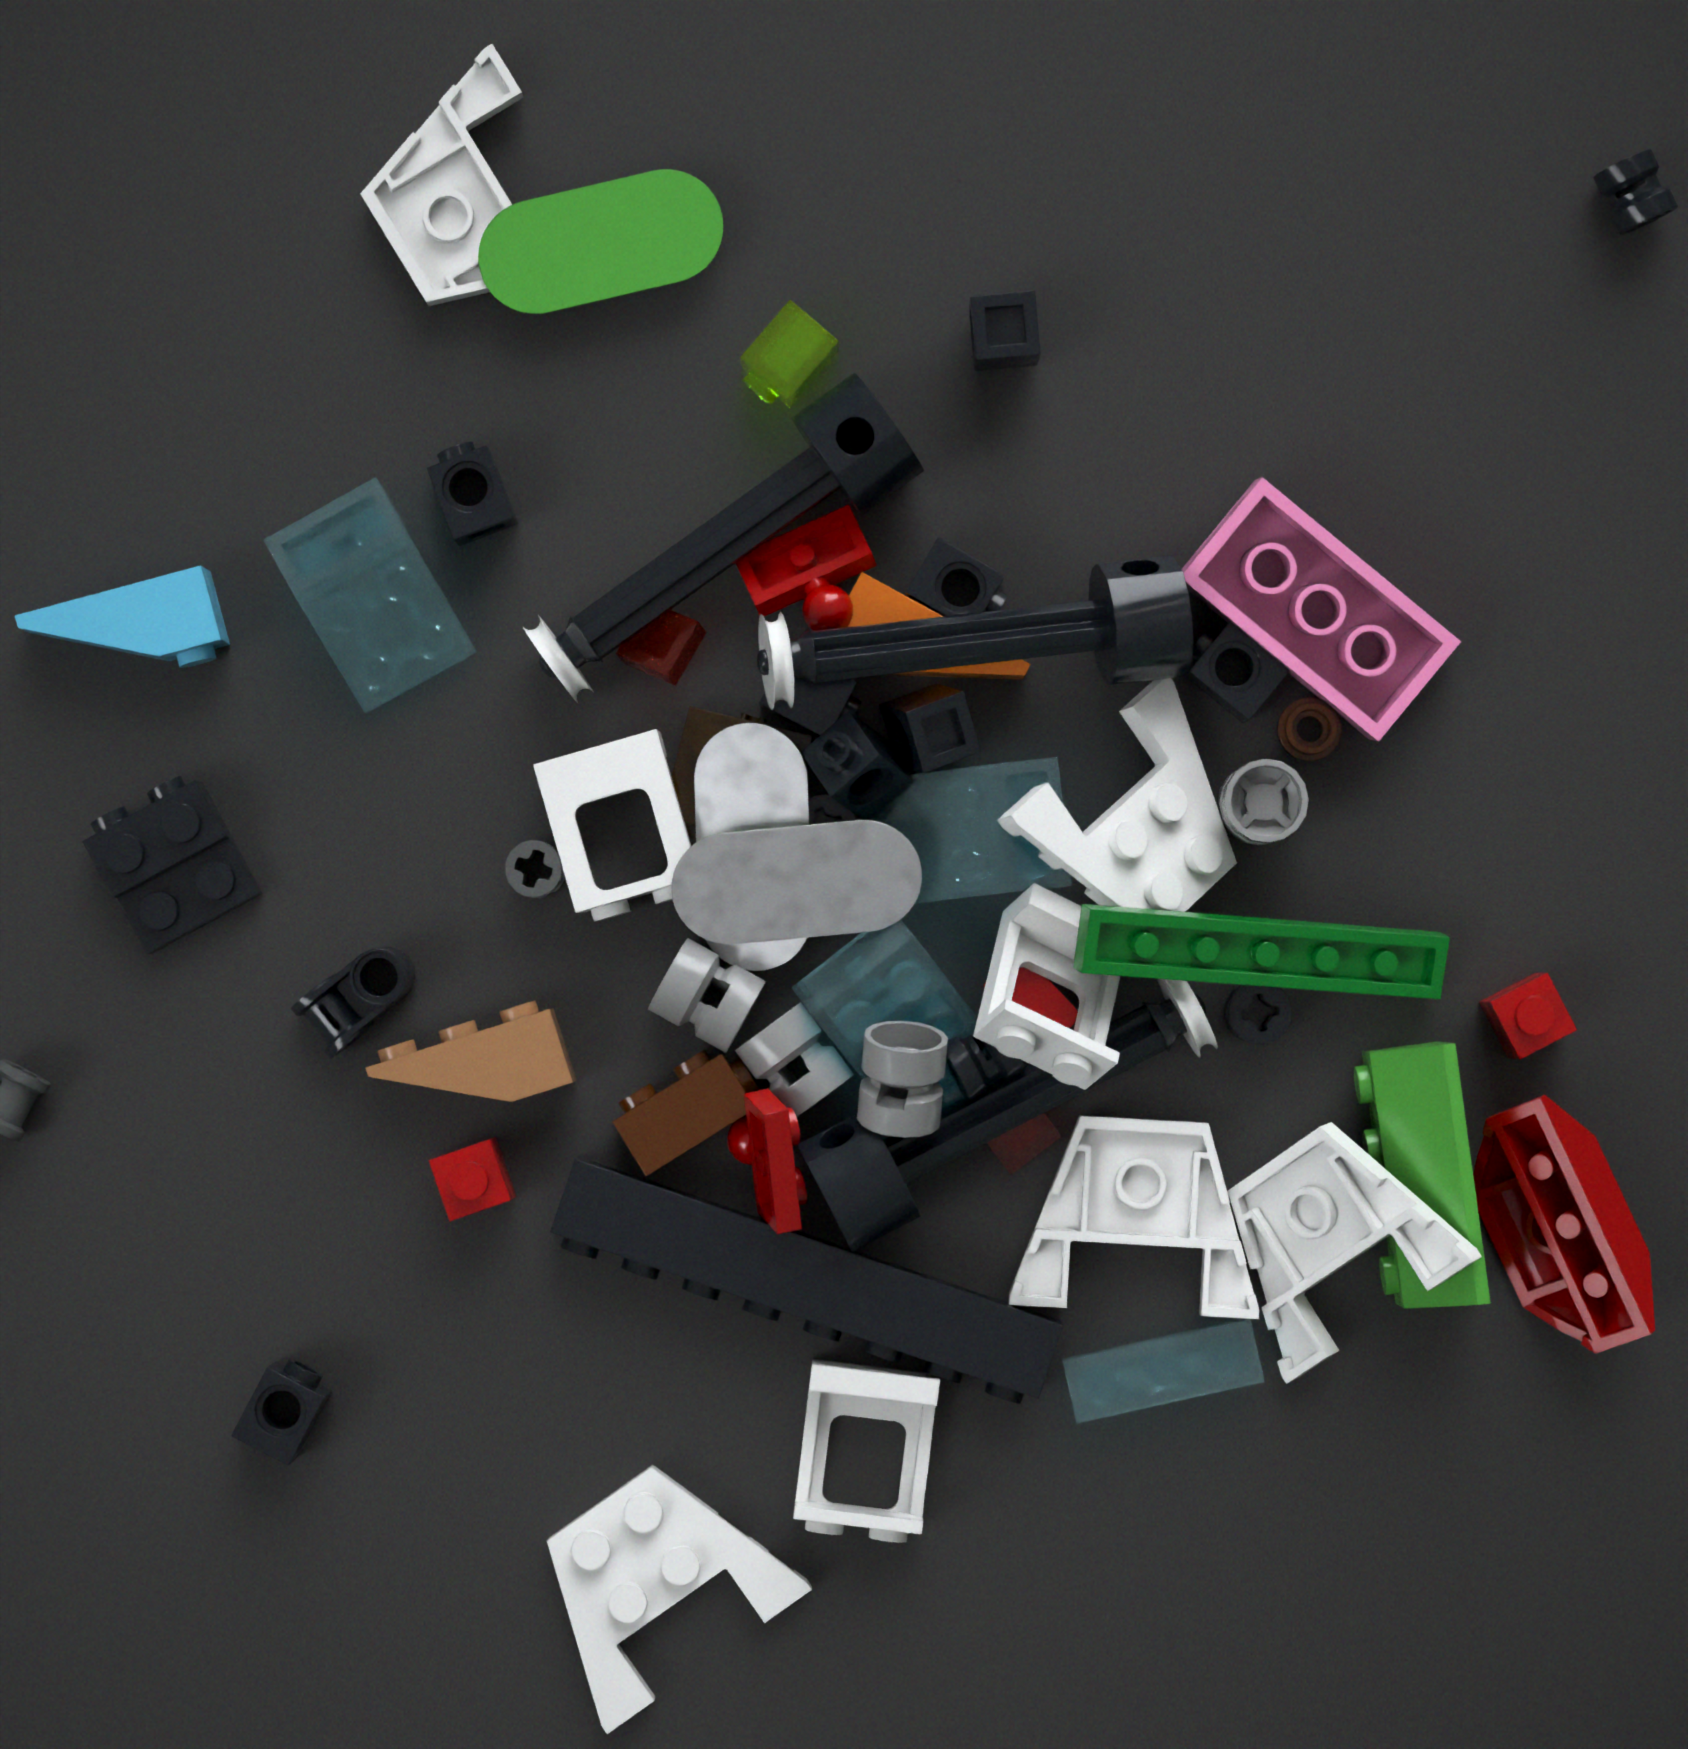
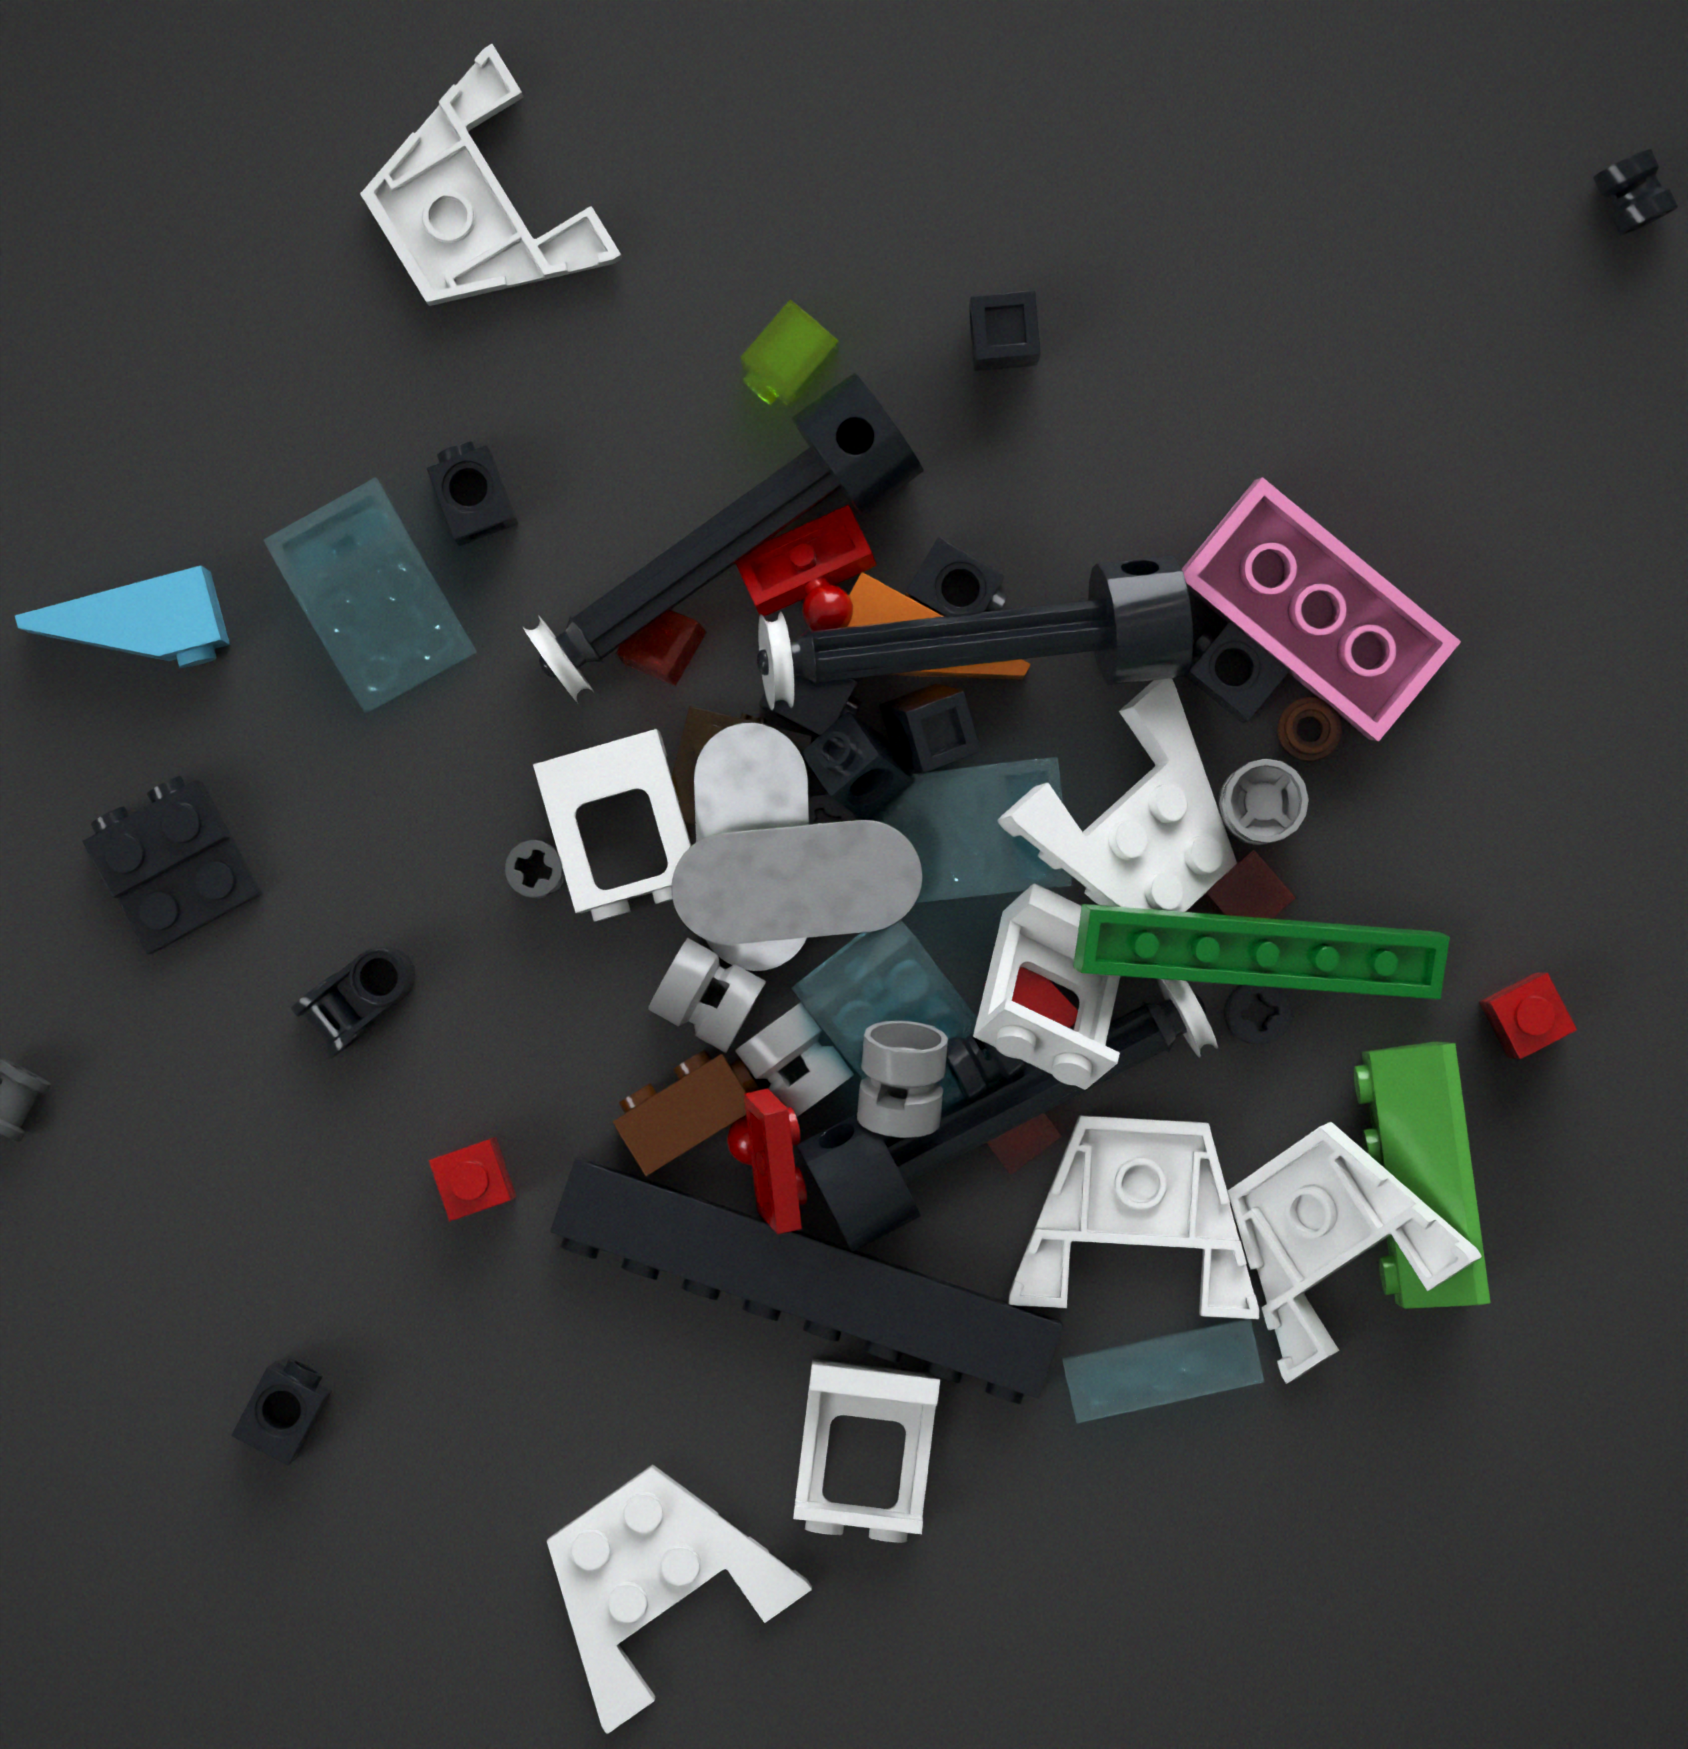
medium nougat slope [365,1000,577,1102] -> none
bright green sticker [478,169,723,314] -> none
red wedge [1473,1095,1655,1354] -> none
none -> clear red plate [1205,850,1295,919]

